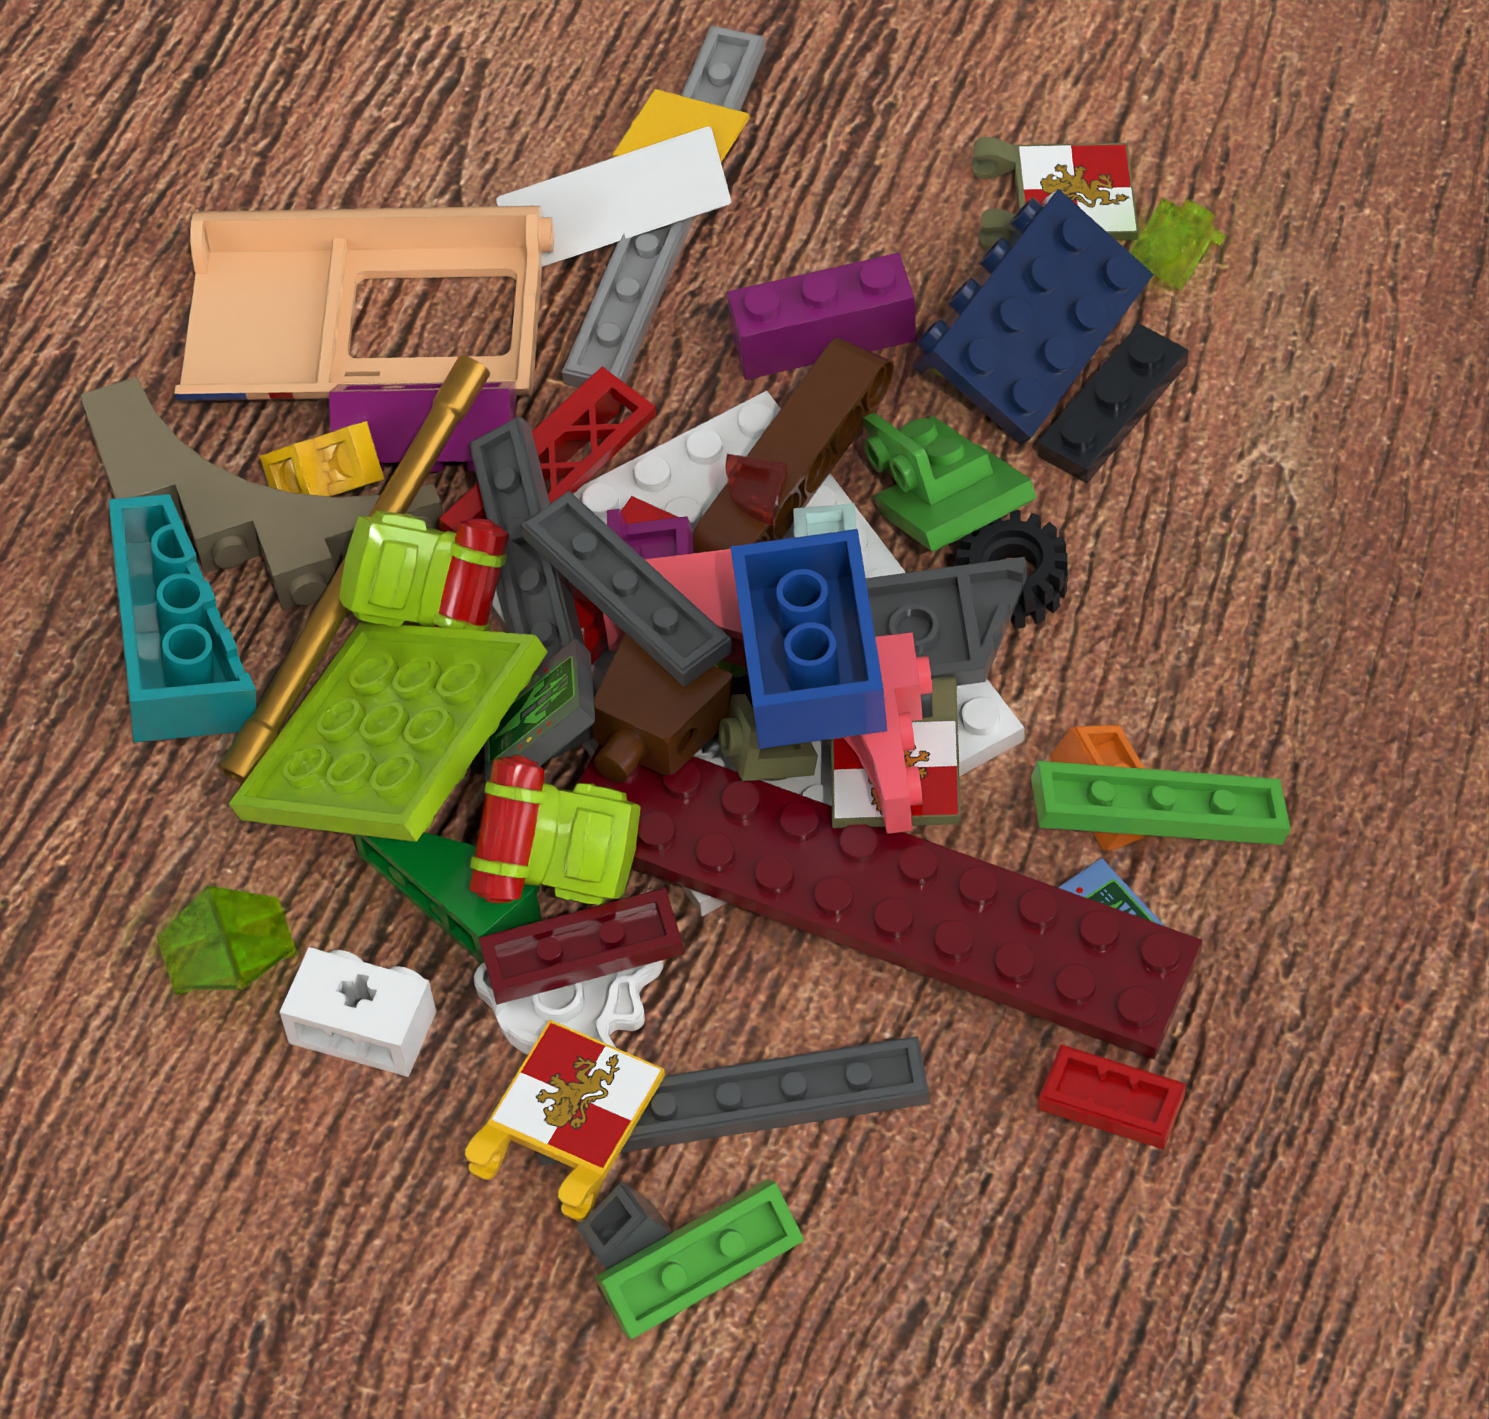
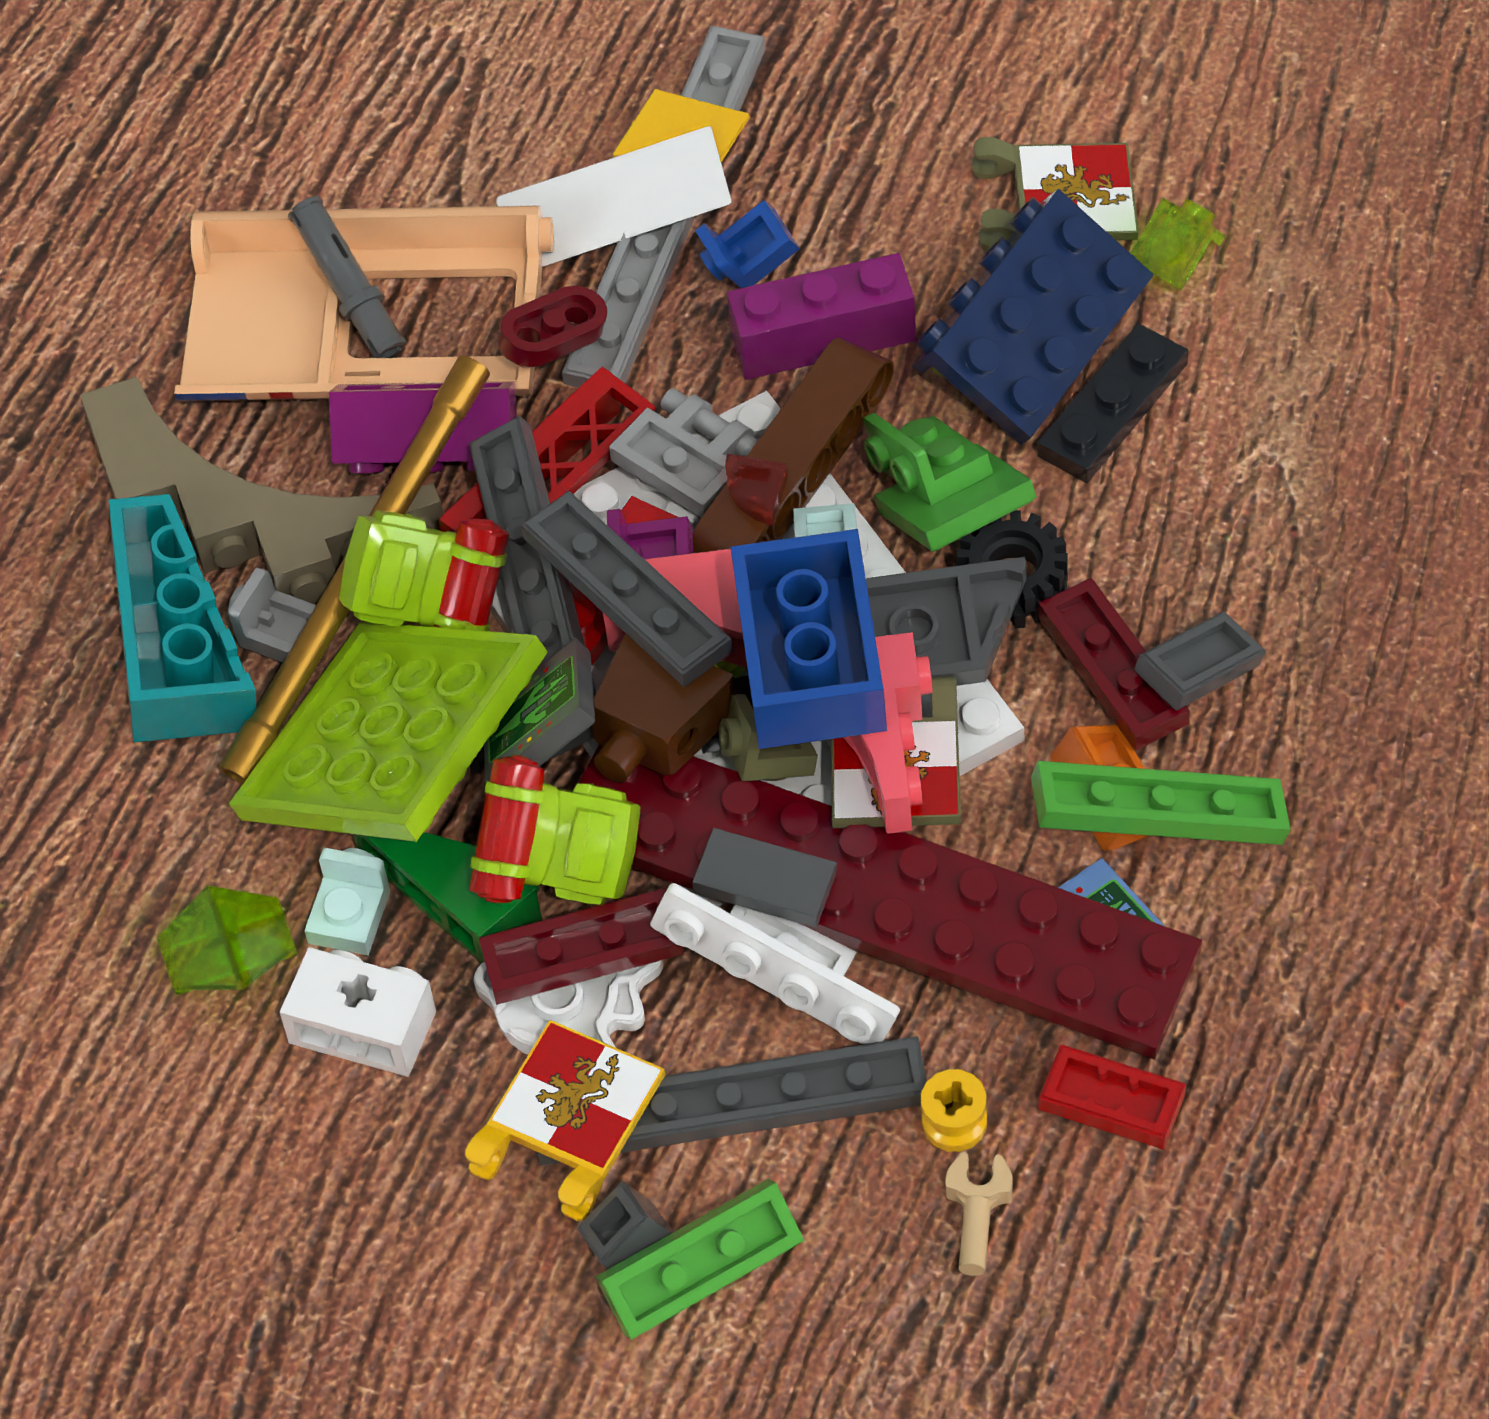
yellow slope [260,421,384,497] -> none
none -> light grey bracket [228,567,316,662]
none -> dark grey pin [288,196,407,358]
none -> light aqua bracket [304,848,390,955]
none -> dark red plate [497,286,608,367]
none -> light grey plate [609,388,758,518]
none -> white bracket [650,883,900,1045]
none -> dark grey tile [693,828,837,928]
none -> blue bracket [695,200,800,288]
none -> yellow wheel [921,1069,987,1152]
none -> tan bar [945,1152,1013,1276]
none -> dark red plate [1038,577,1190,751]
none -> dark grey tile [1134,611,1266,711]

